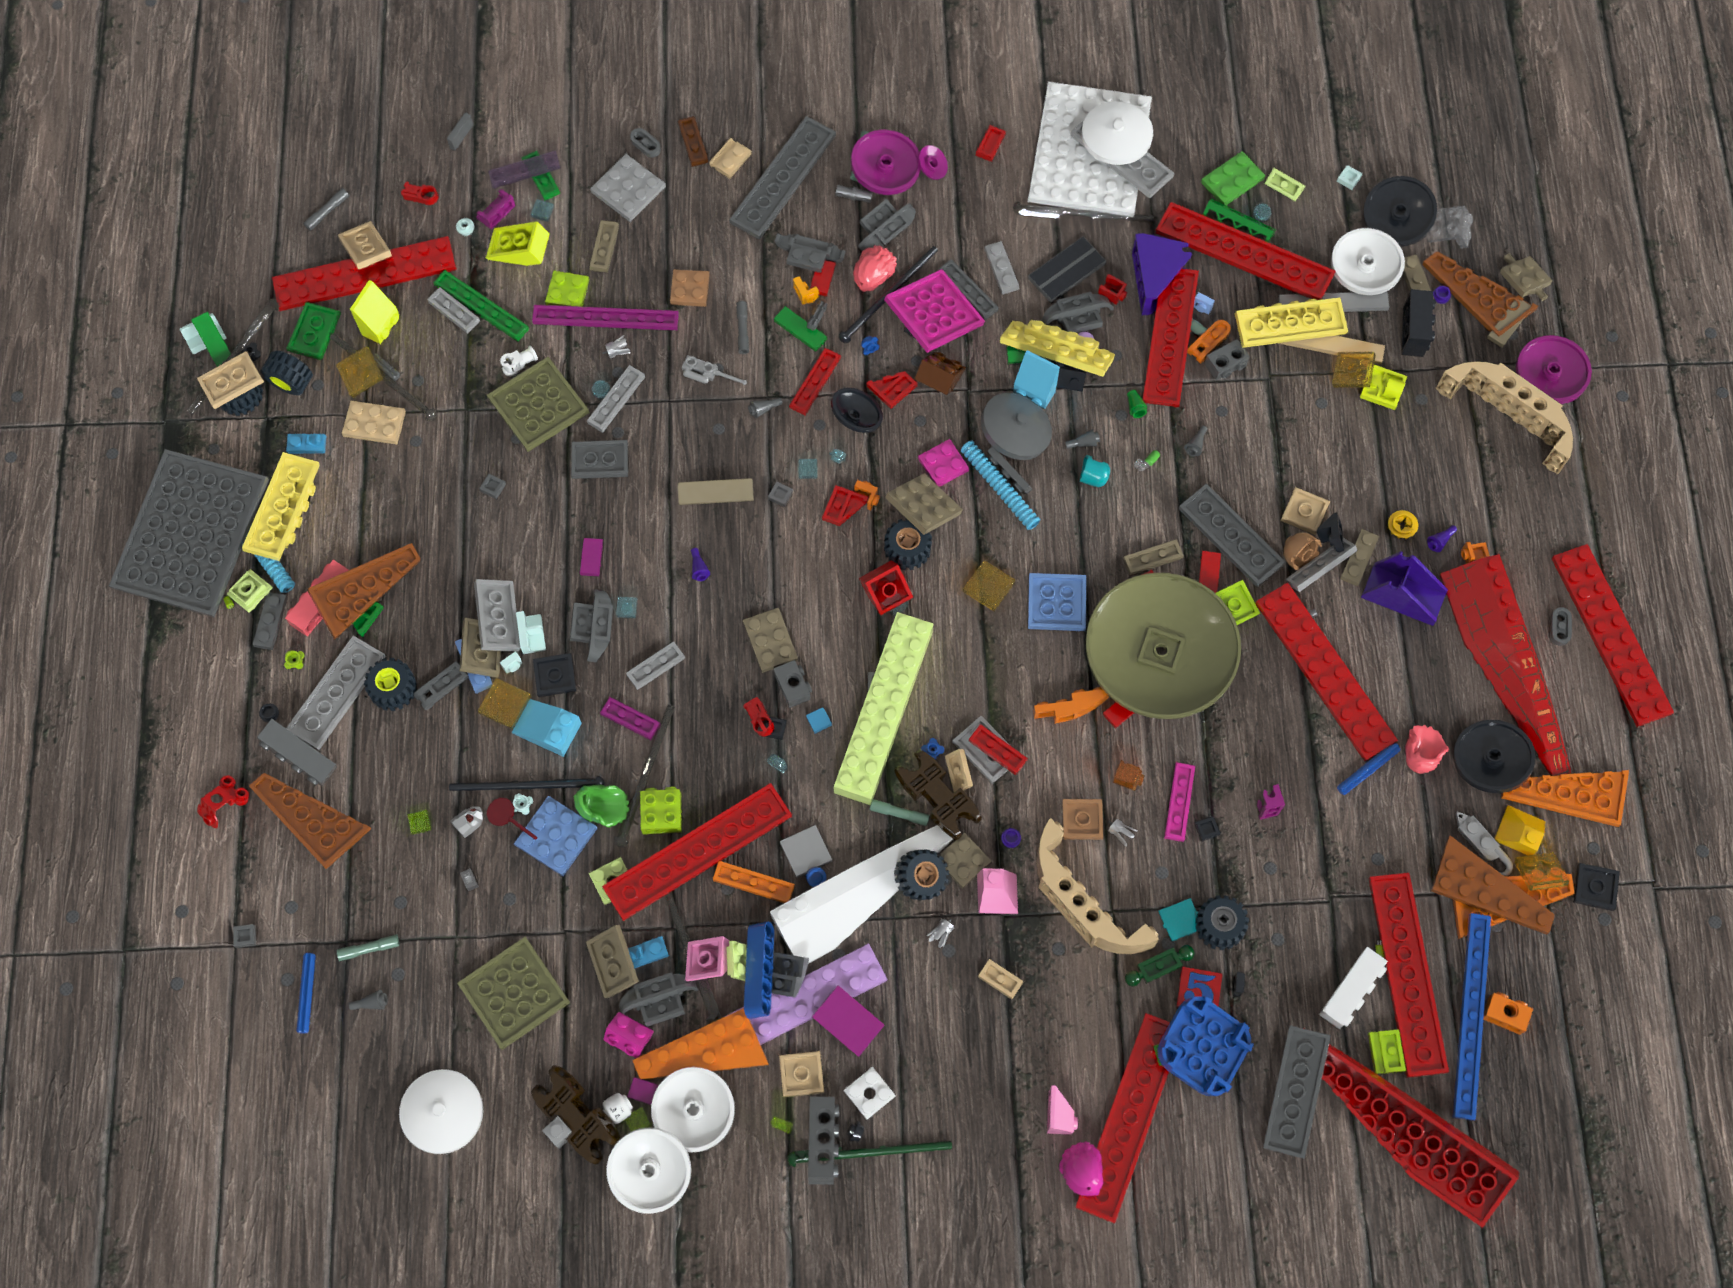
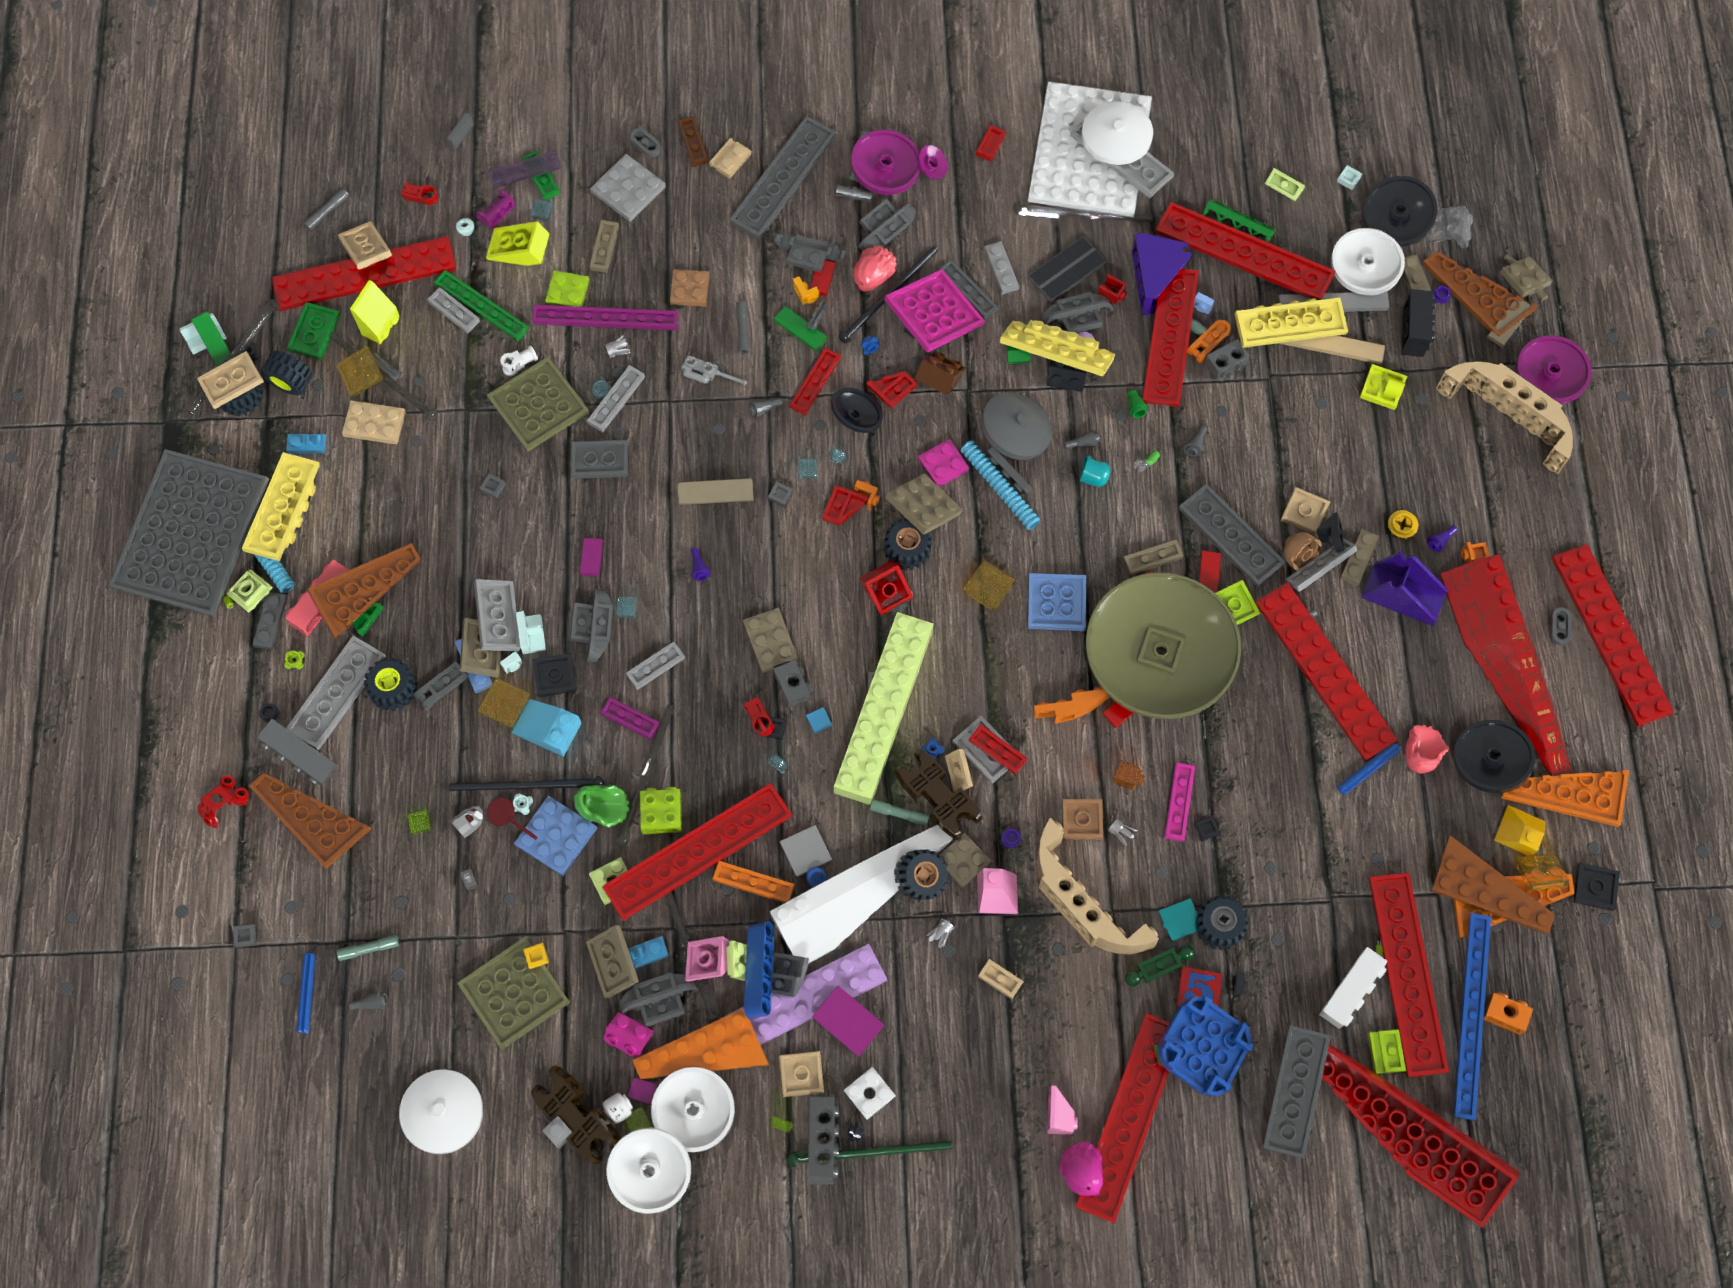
medium azure slope [1013,350,1060,409] -> none
bright green plate [1201,151,1265,205] -> none
clear light blue plate [1253,204,1271,221] -> none
magenta hinge [1257,784,1285,820] -> none
clear yellow plate [1332,352,1376,387] -> none
light grey plate [1455,812,1513,876] -> none
none -> yellow tile [523,943,549,969]

